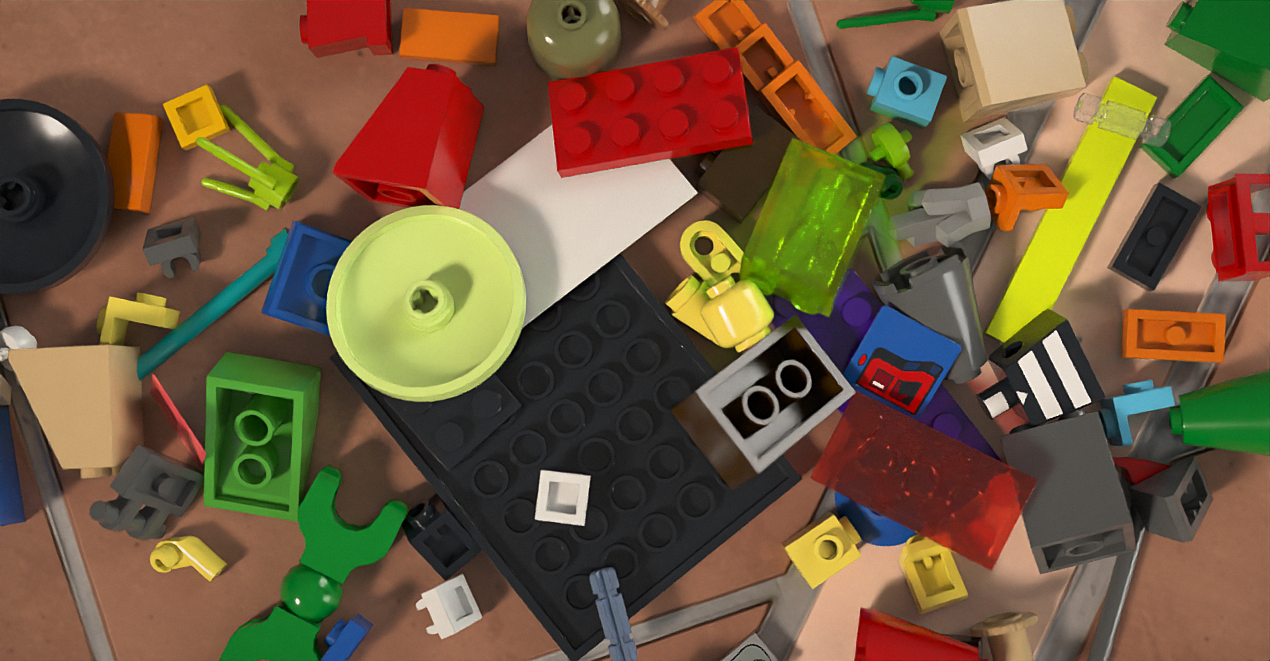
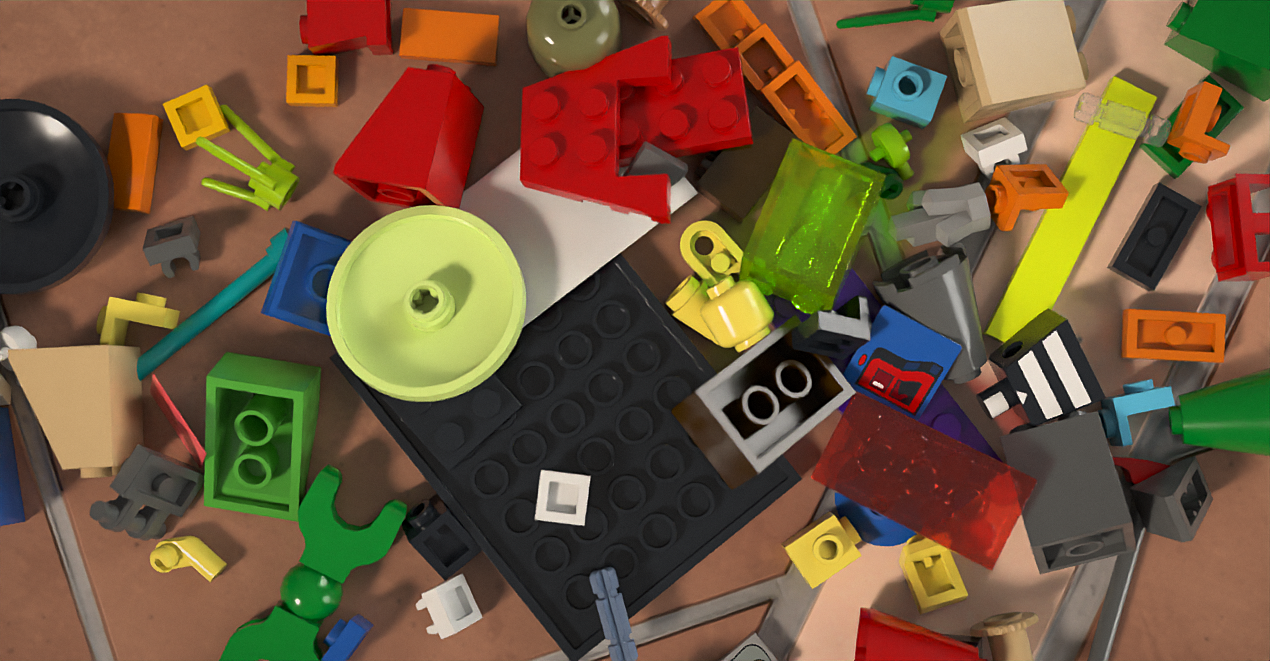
none -> light orange tile [286,55,339,107]
none -> red wing [520,35,672,224]
none -> dark grey tile [623,141,688,187]
none -> black bracket [792,295,872,360]
none -> orange bracket [1166,81,1230,164]

